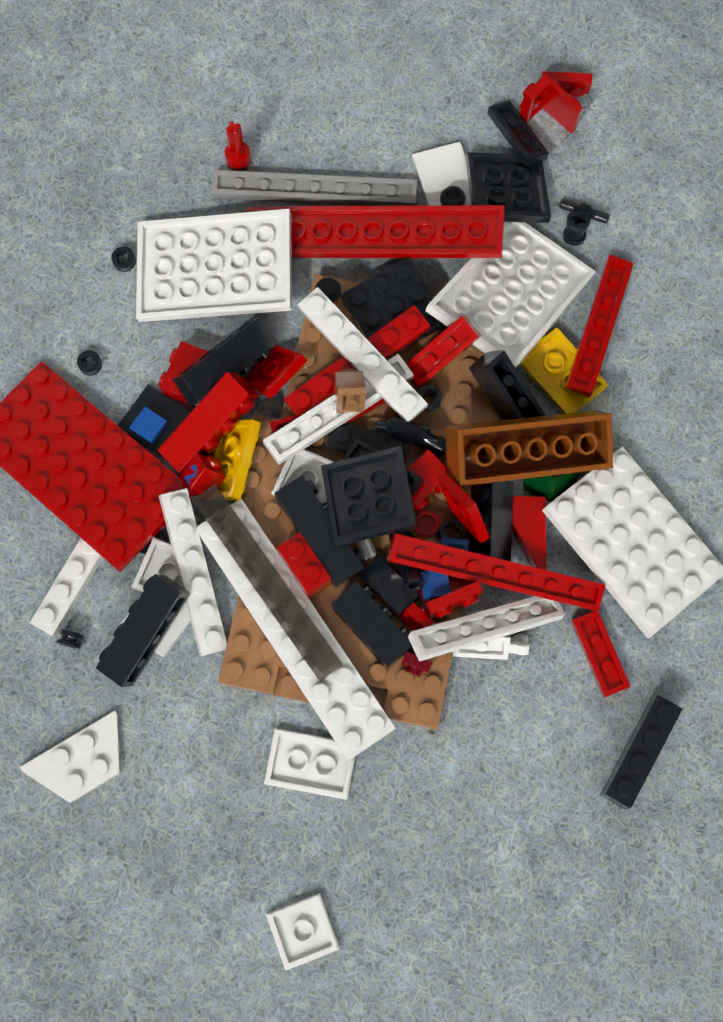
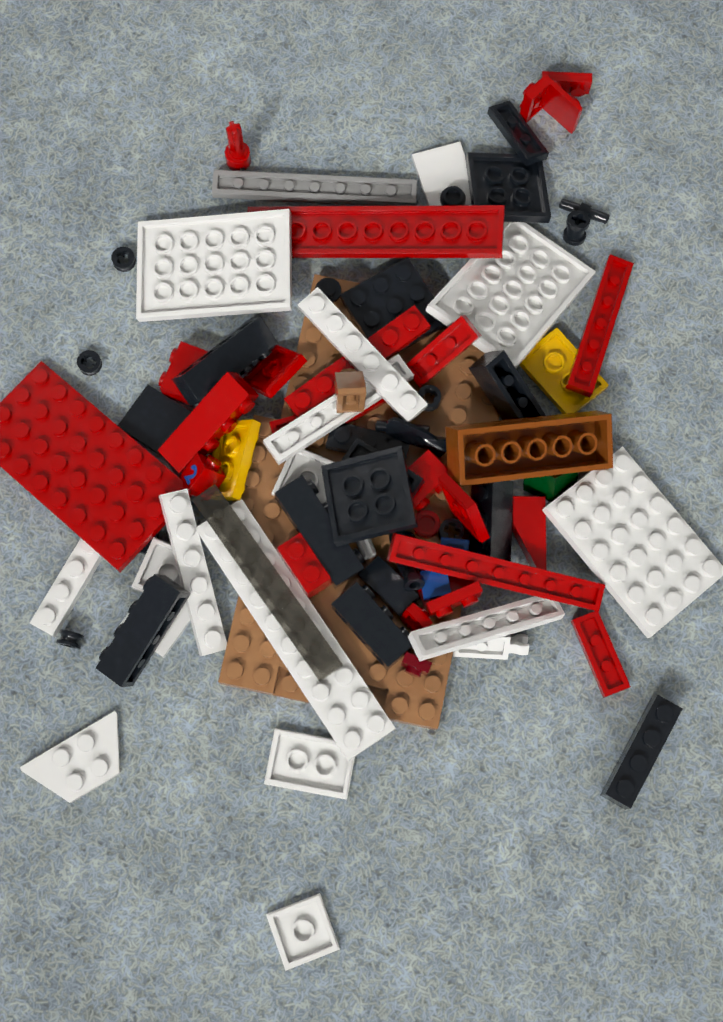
blue tile [129,407,168,444] -> none

